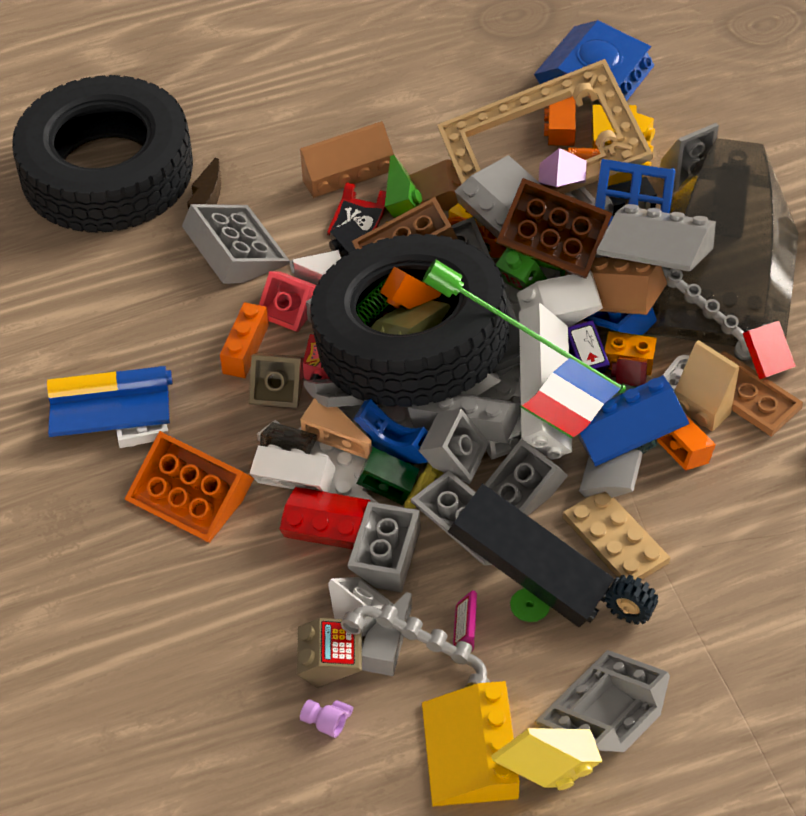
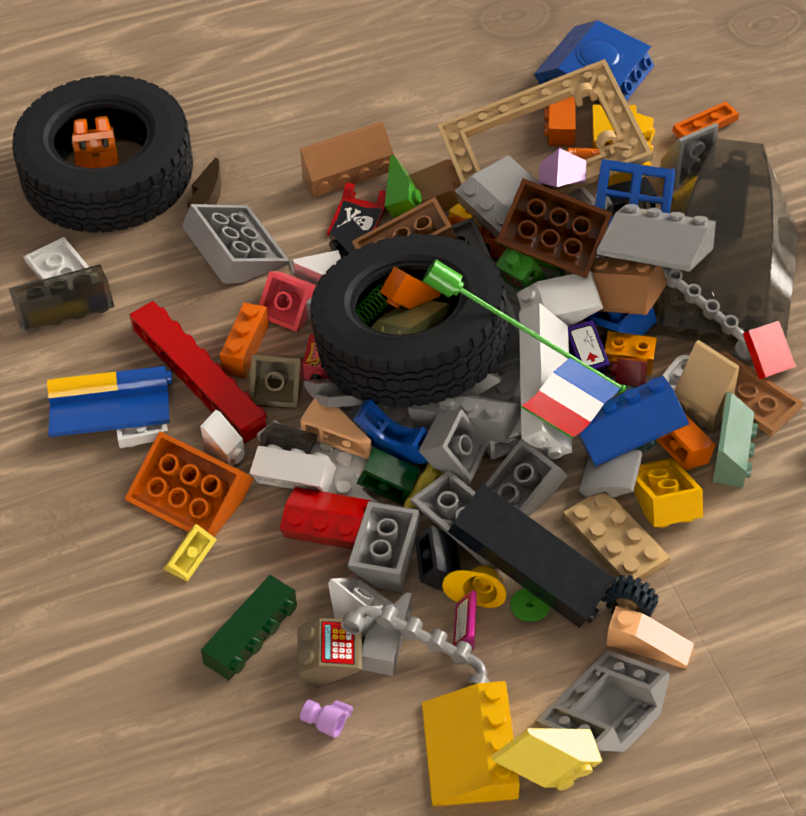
none -> clear smoke slope [9,264,114,332]
none -> white tile [24,237,99,303]
none -> orange hips [72,116,120,168]
none -> red brick [129,301,267,445]
none -> light yellow slope [163,524,217,581]
none -> white slope [200,410,245,467]
none -> dark green brick [201,575,297,680]
none -> black brick [415,525,461,592]
none -> yellow piece [442,565,507,608]
none -> light nougat slope [606,606,694,669]
none -> yellow slope [634,458,703,528]
none -> orange plate [672,101,739,138]
none -> slope [712,392,758,487]

